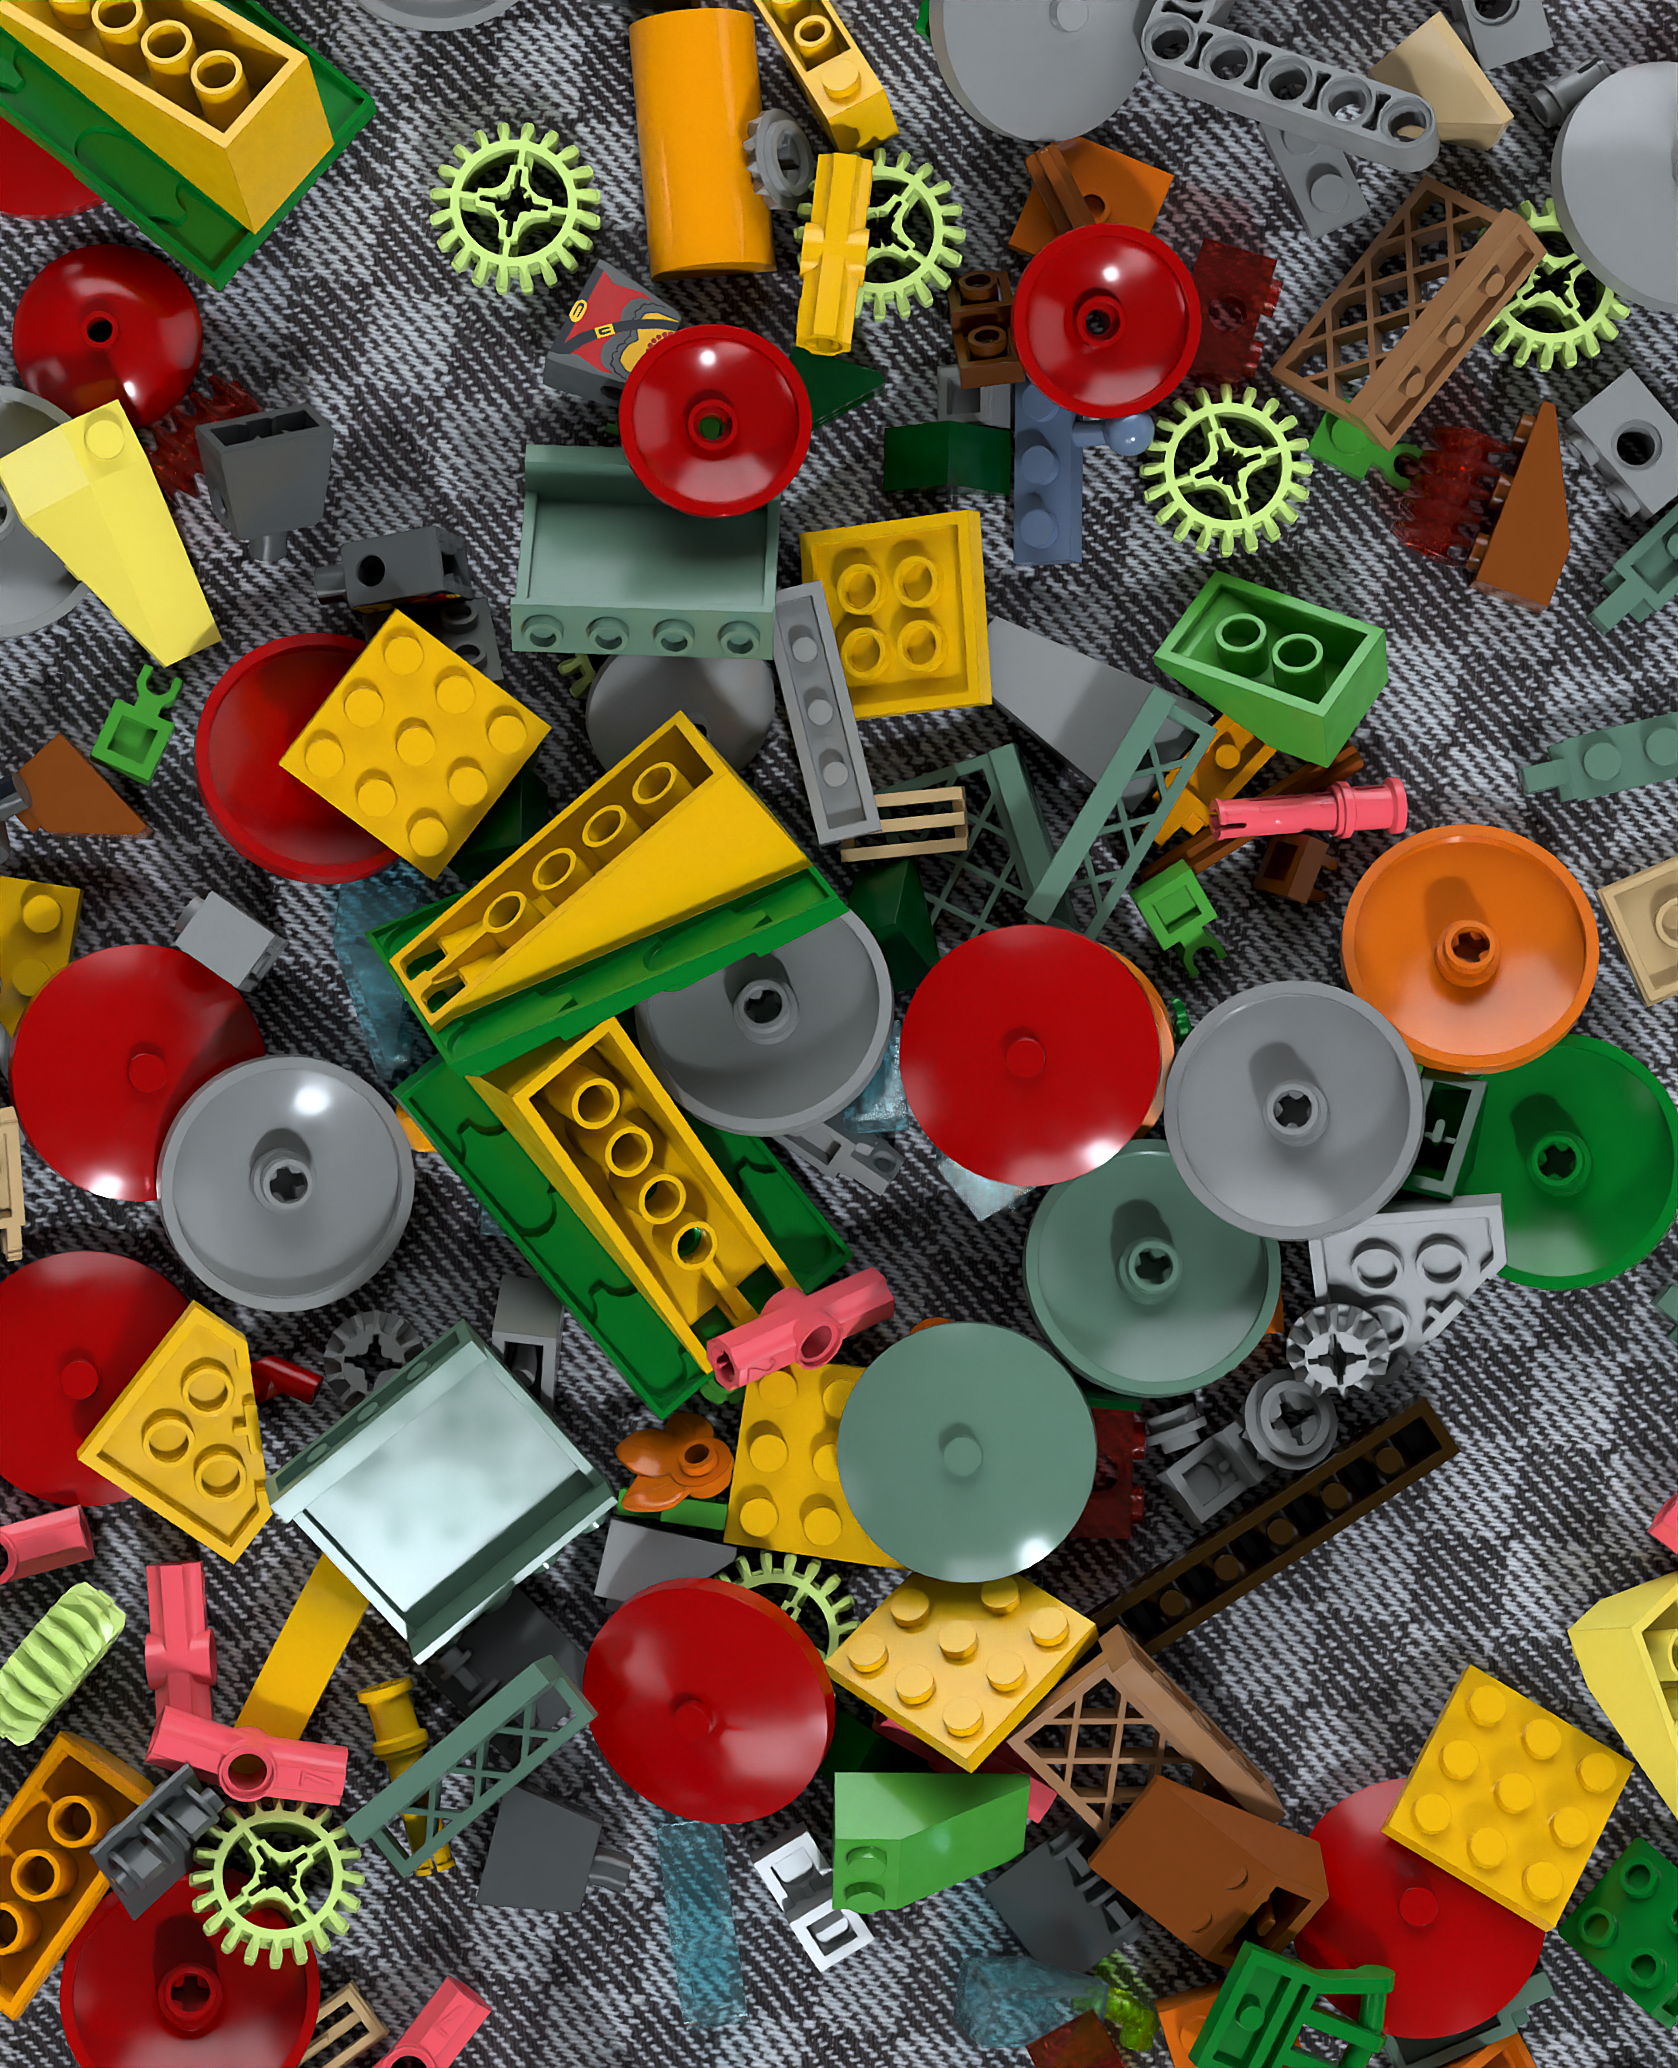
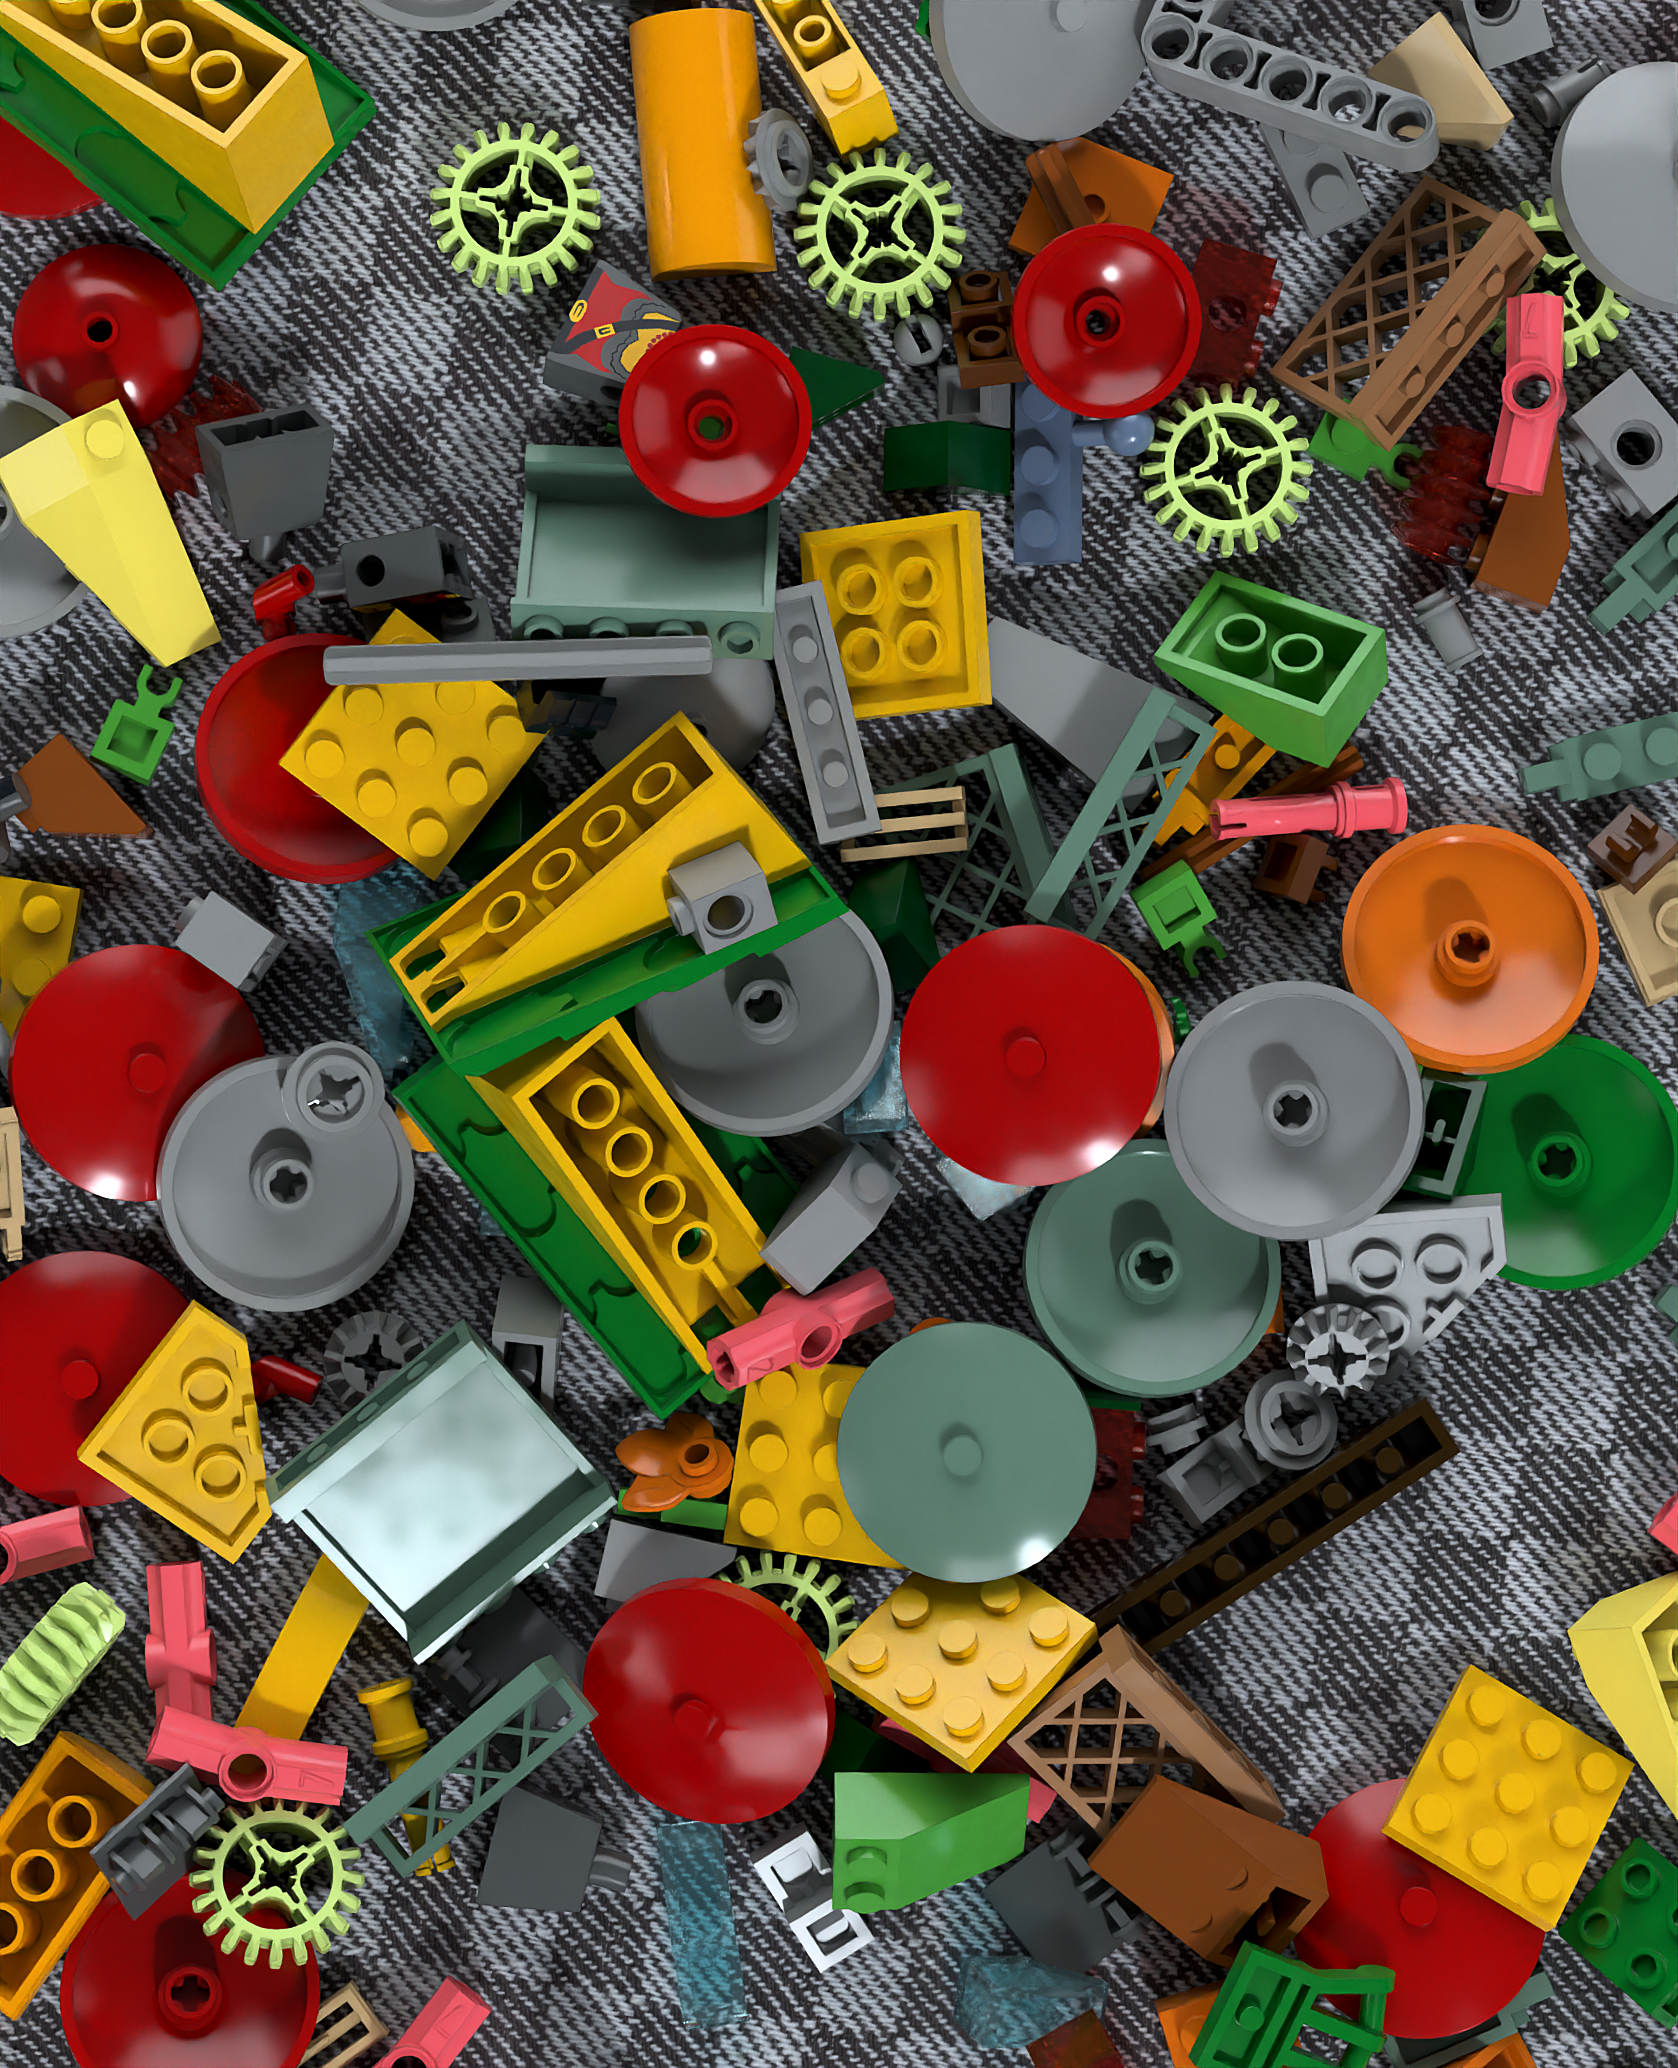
yellow piece [796,153,873,356] -> none
clear neon green arm [1071,1978,1160,2052] -> none
none -> red arm [252,564,315,643]
none -> light grey gear [280,1039,385,1144]
none -> light grey axle [323,635,714,685]
none -> black hand [516,678,617,739]
none -> light grey brick [666,841,778,955]
none -> light grey slope [758,1142,902,1297]
none -> light grey hinge [893,313,944,367]
none -> light grey pin [1413,586,1484,672]
none -> coral piece [1486,293,1567,496]
none -> reddish brown tile [1587,803,1678,895]

